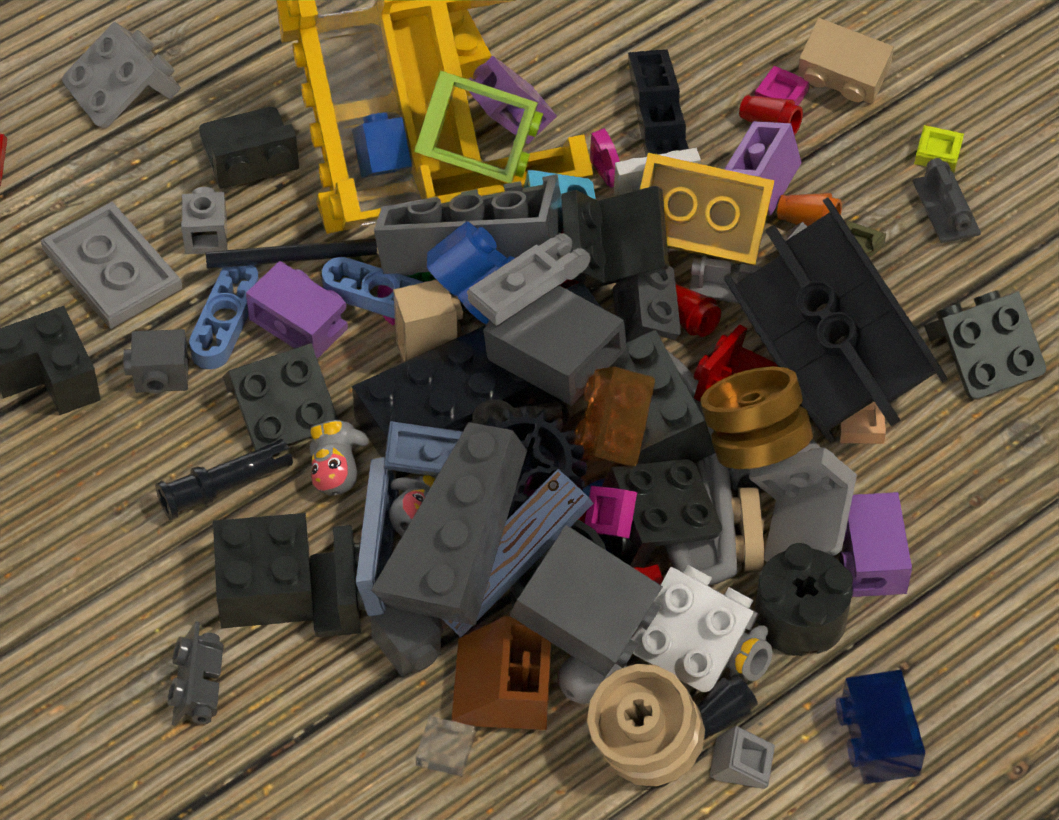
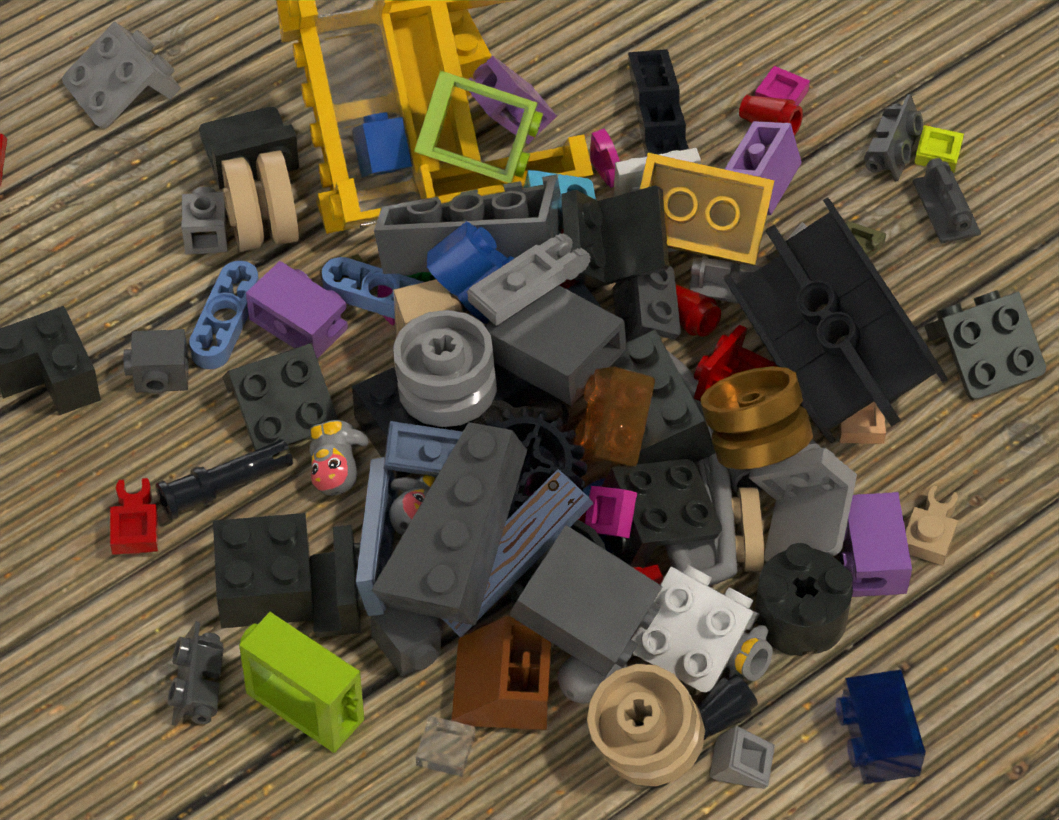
light grey tile [41,201,183,329] -> none
black bar [205,238,377,269] -> none
orange cone [777,193,842,227] -> none
tan brick [798,17,894,104] -> none
none -> red plate [110,478,158,555]
none -> tan wheel [221,150,299,252]
none -> lime window [239,612,364,753]
none -> light grey wheel [393,310,497,427]
none -> dark grey hinge [864,94,923,181]
none -> tan plate [905,486,958,566]

